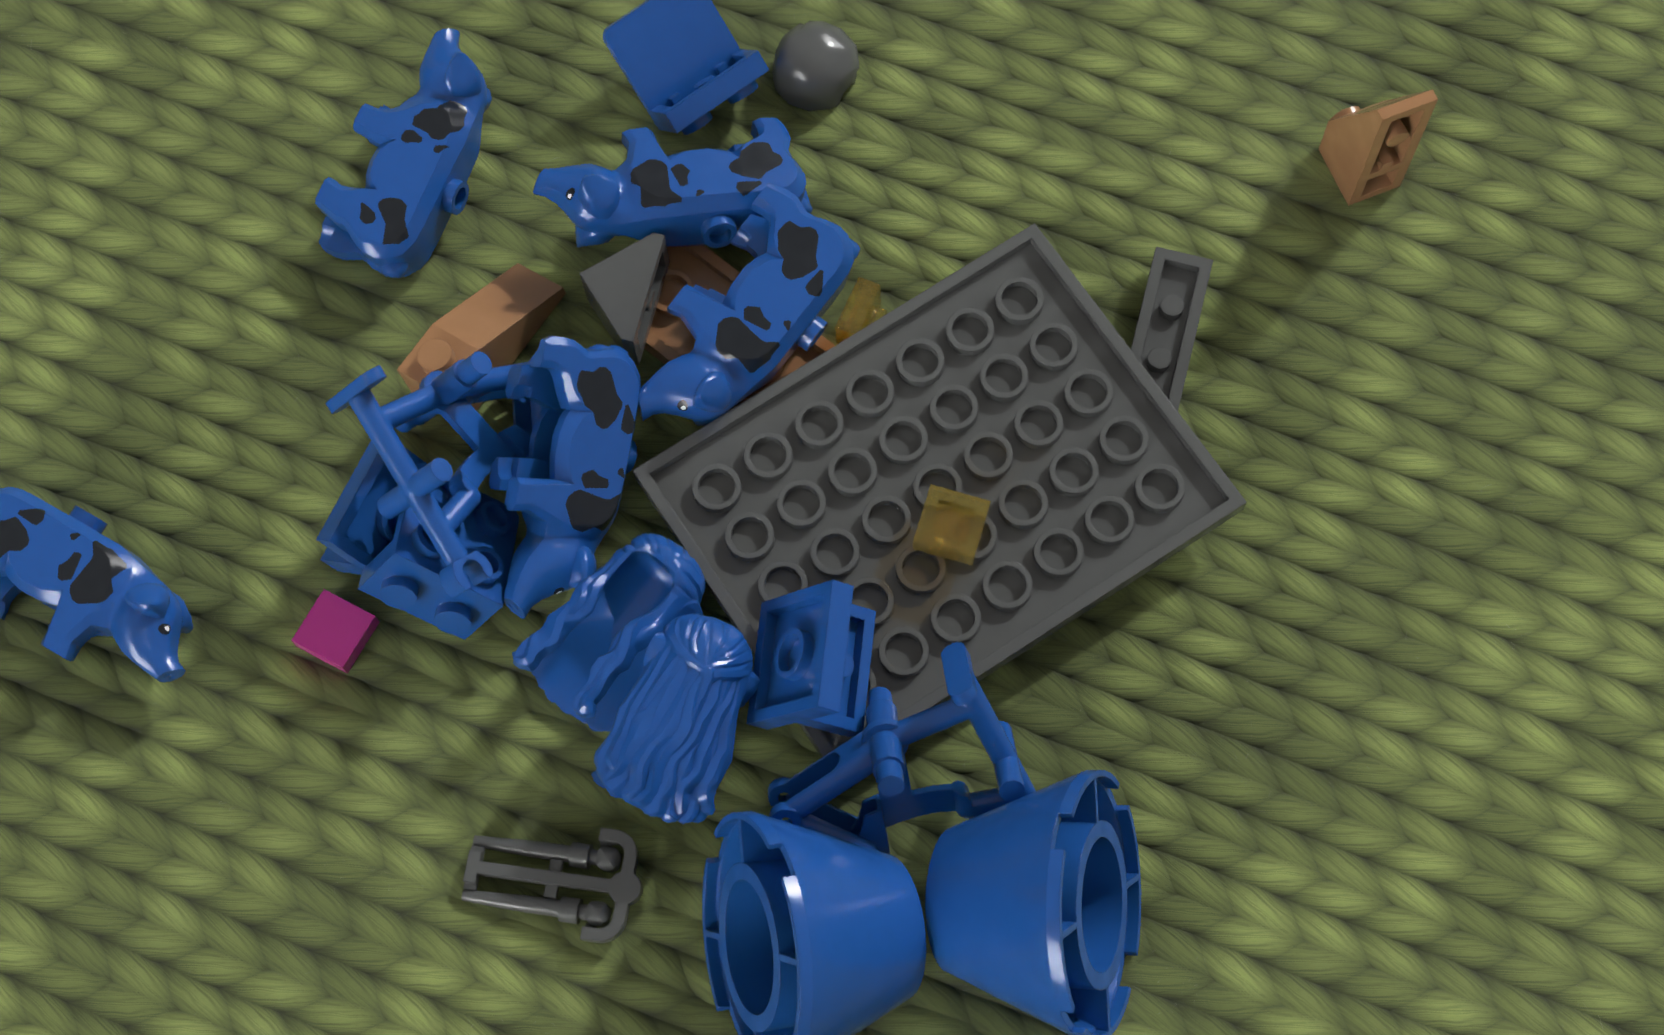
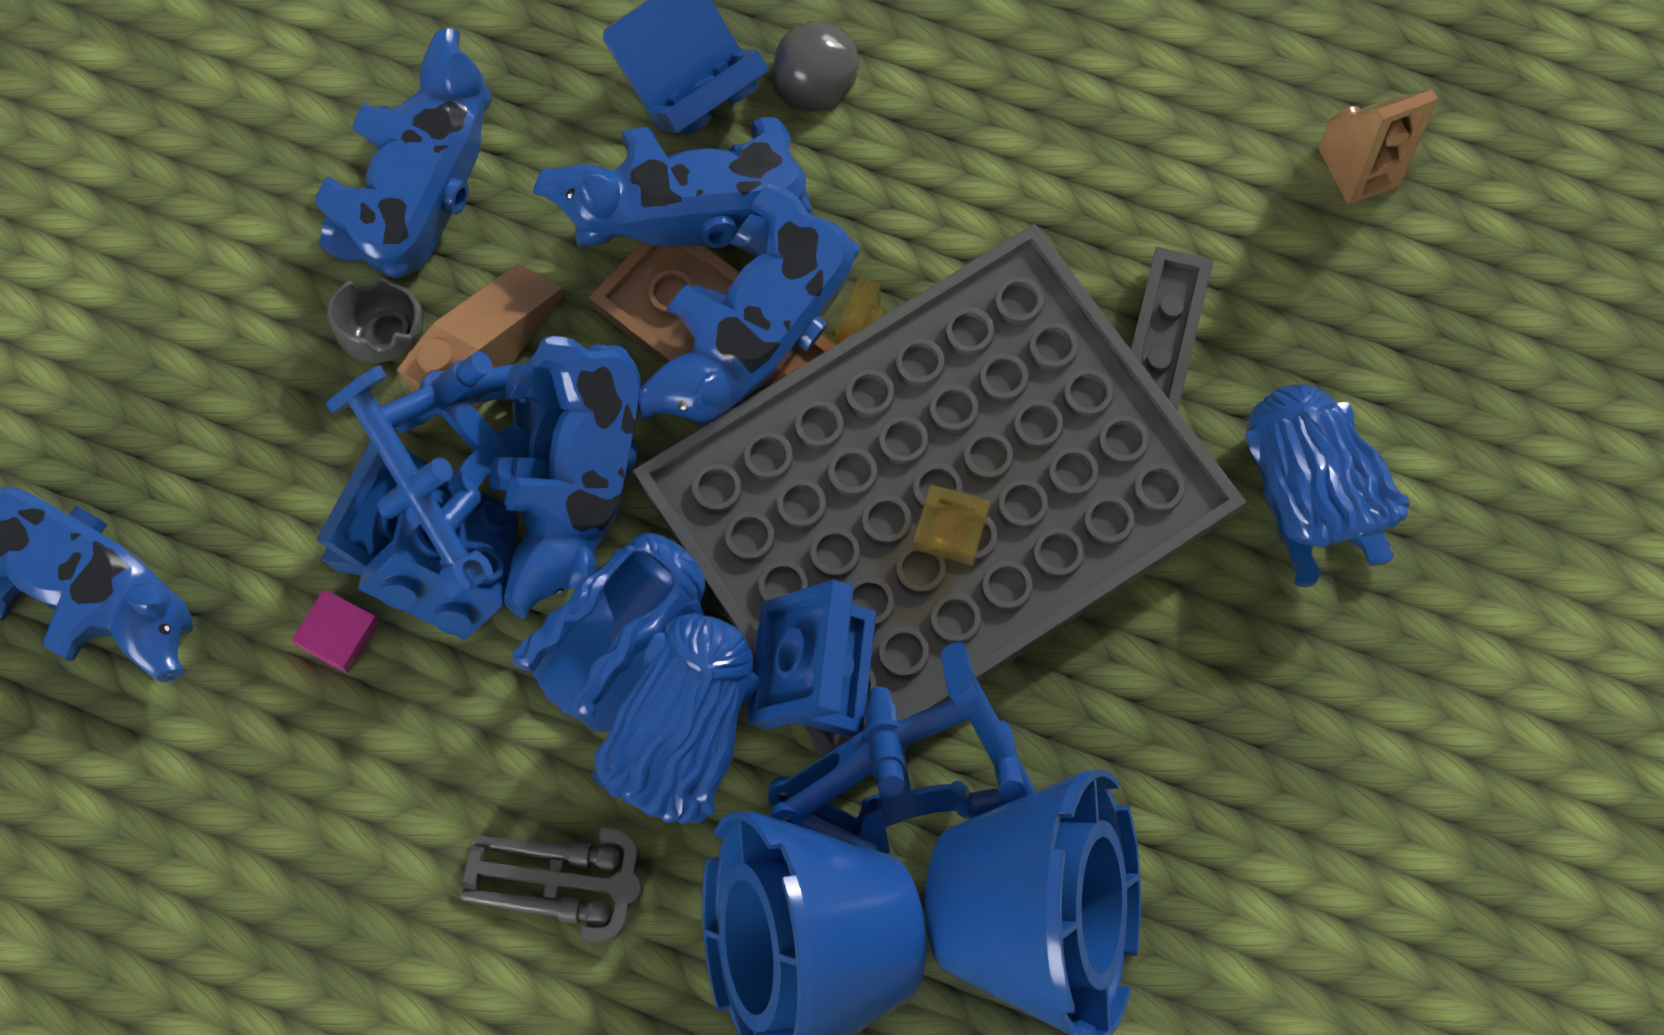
dark grey slope [580,233,670,366] -> none
none -> dark grey hair [327,277,424,364]
none -> blue hair [1246,384,1410,587]

